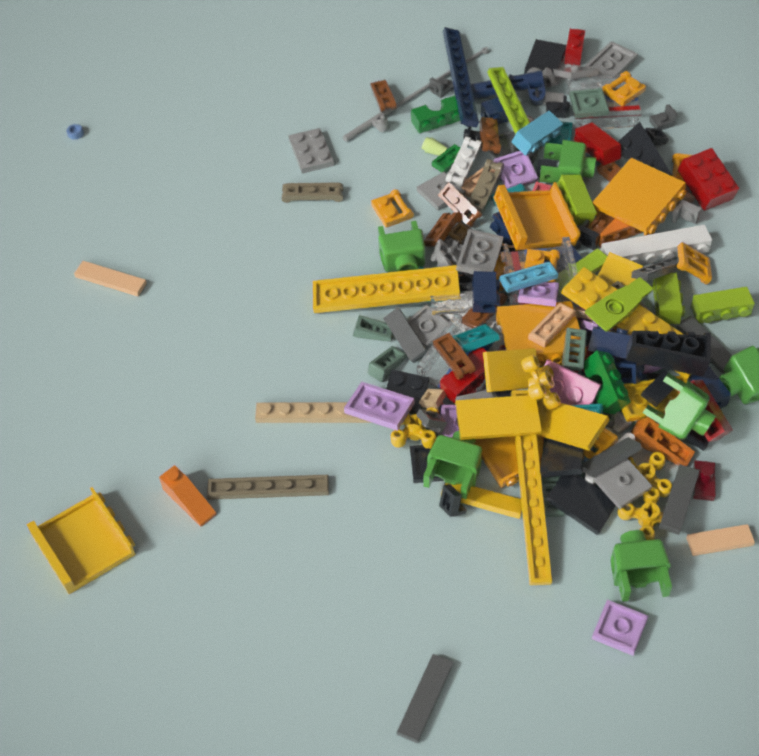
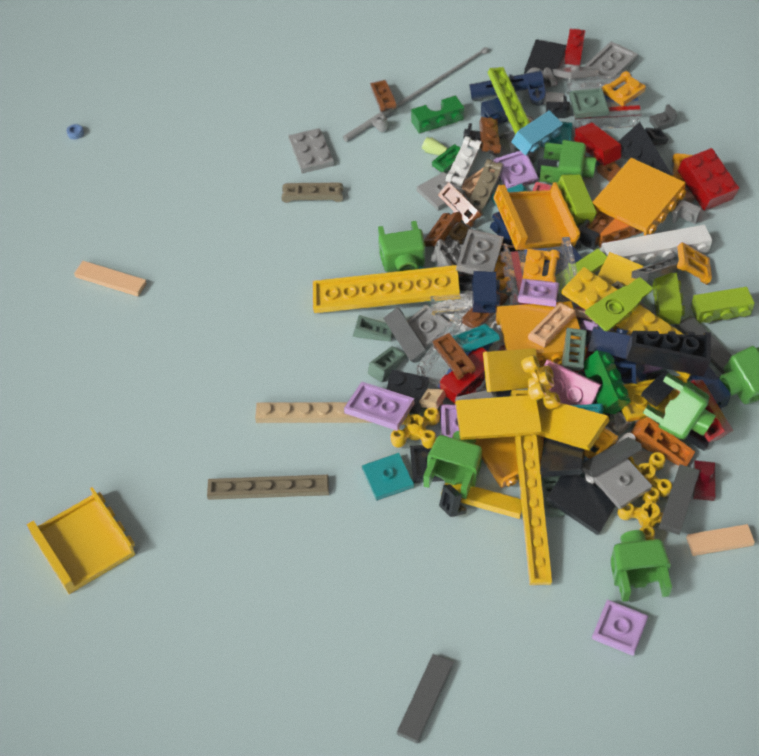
orange slope [159,465,217,527] -> none
light orange plate [371,189,414,228] -> none
dark grey bracket [416,409,447,437] -> none
dark grey bracket [429,77,454,98] -> none
dark blue plate [443,27,479,128] -> none
medium azure tile [499,262,558,293] -> none
none -> teal plate [362,453,414,501]

